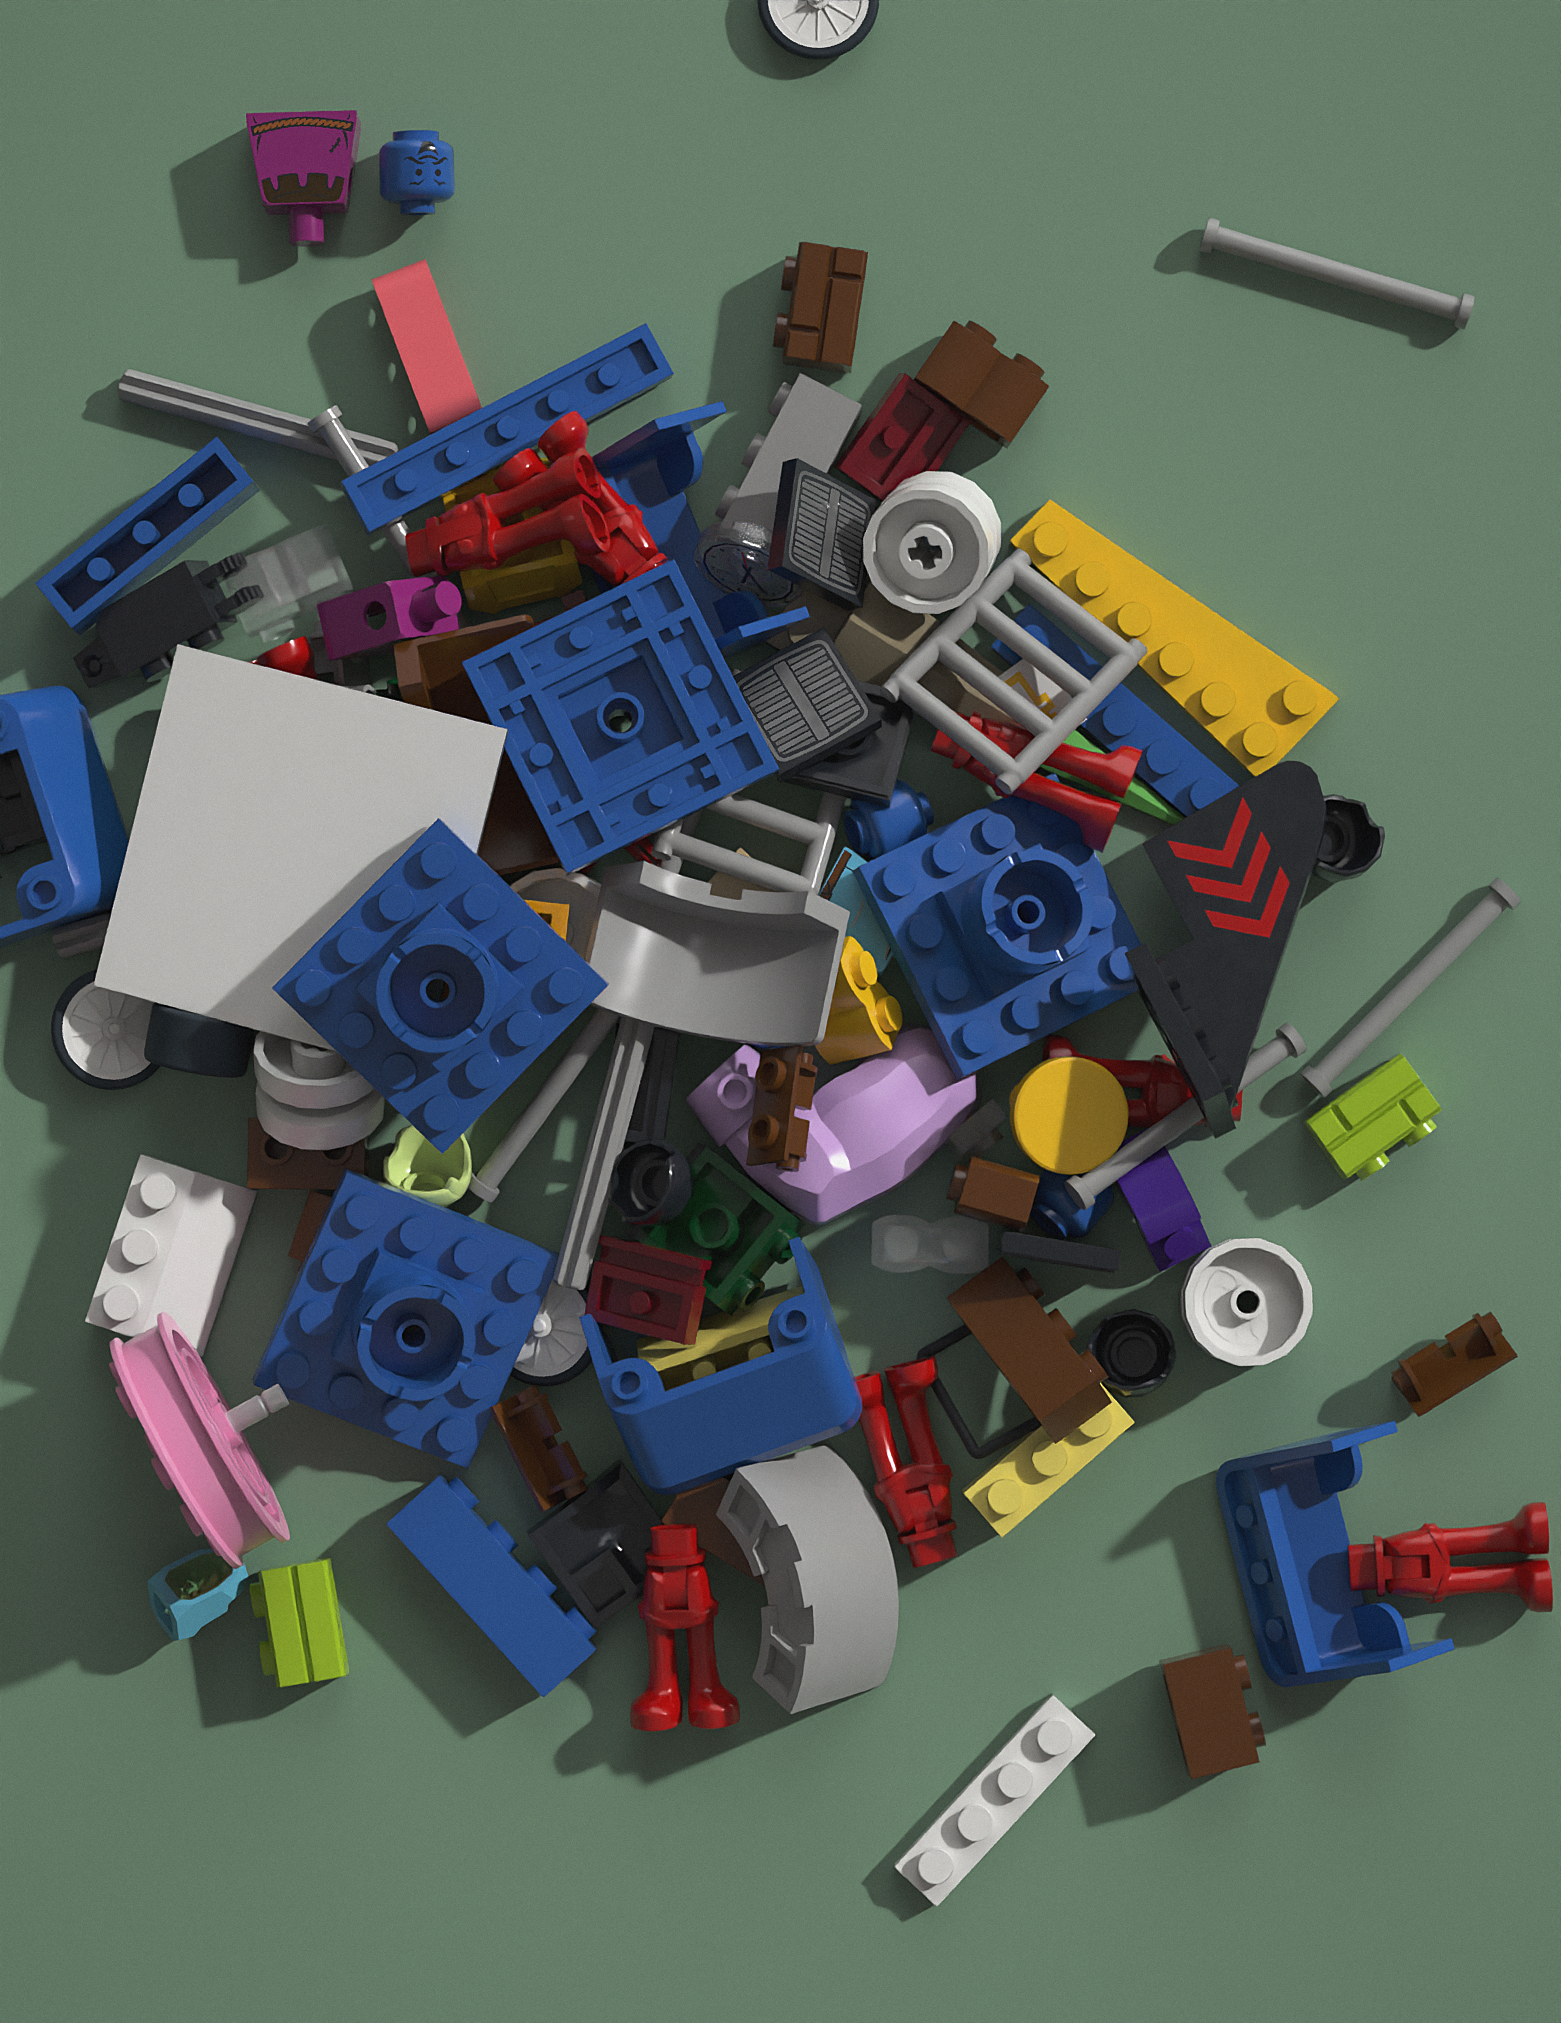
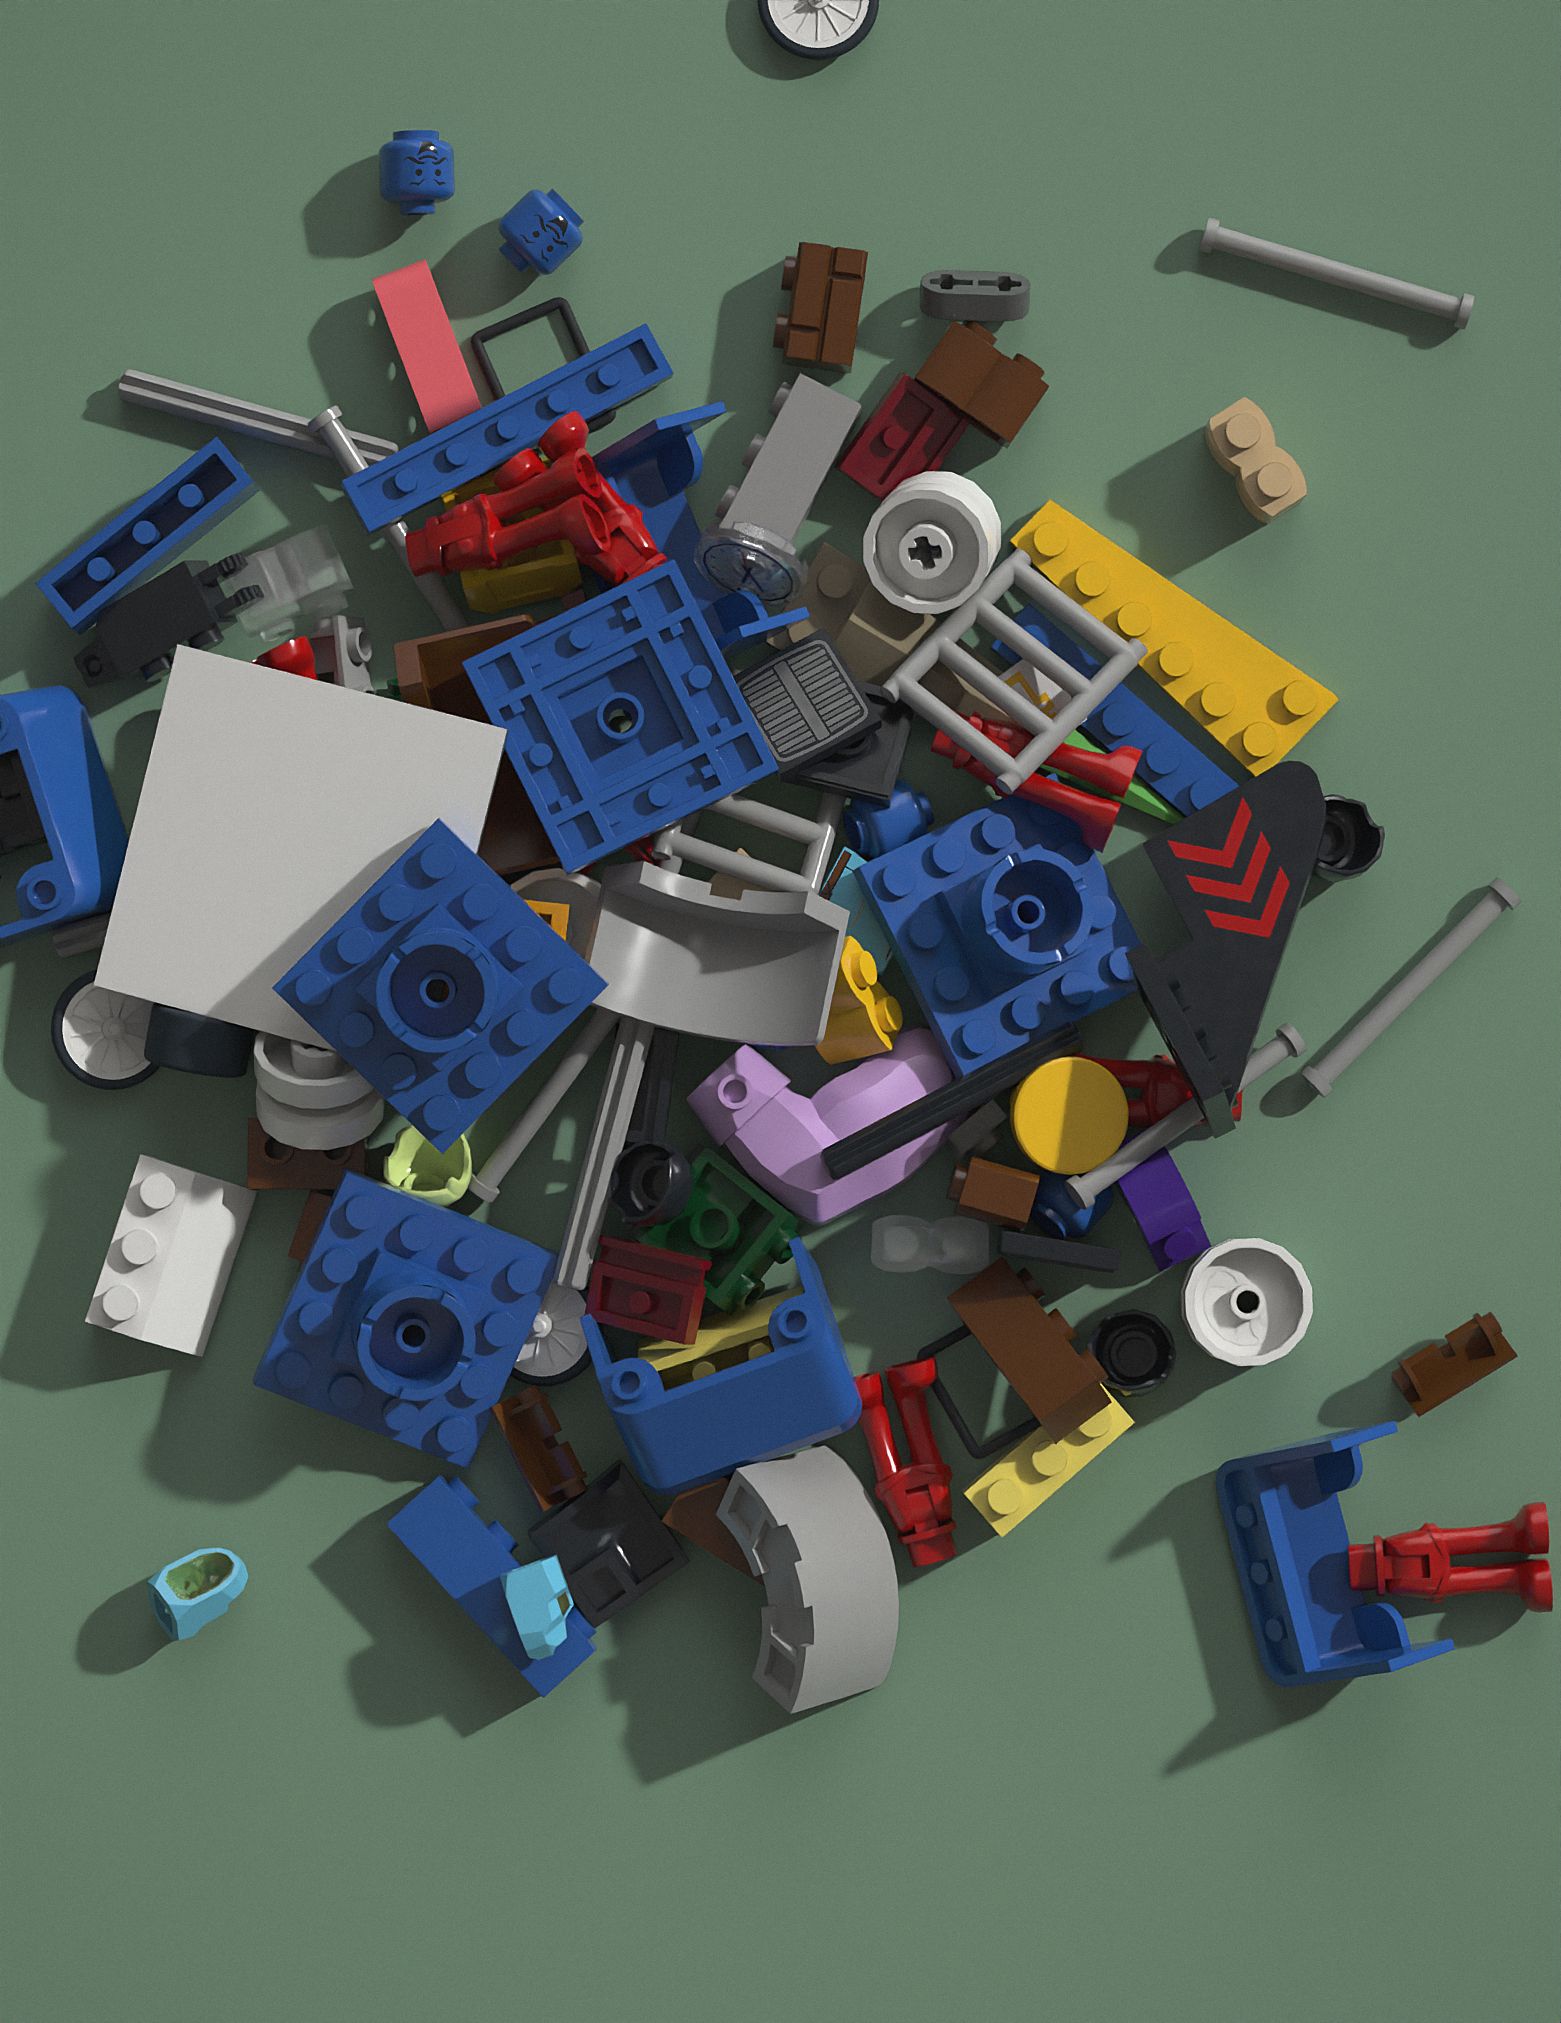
bright pink wheel [109,1312,290,1569] -> none
magenta torso [246,110,361,247] -> none
lime brick [250,1557,349,1688] -> none
magenta torso [316,576,462,661] -> none
red piece [630,1524,741,1731] -> none
reddish brown hinge [746,1045,818,1172] -> none
tile [767,458,877,611] -> none
white plate [894,1694,1095,1906] -> none
reddish brown brick [1159,1644,1266,1779] -> none
lime brick [1302,1053,1442,1181] -> none
none -> black piece [471,297,616,455]
none -> blue head [498,188,584,275]
none -> medium azure rock [500,1555,574,1660]
none -> black axle [820,1021,1085,1180]
none -> dark grey beam [919,270,1031,321]
none -> tan brick [1205,397,1307,525]

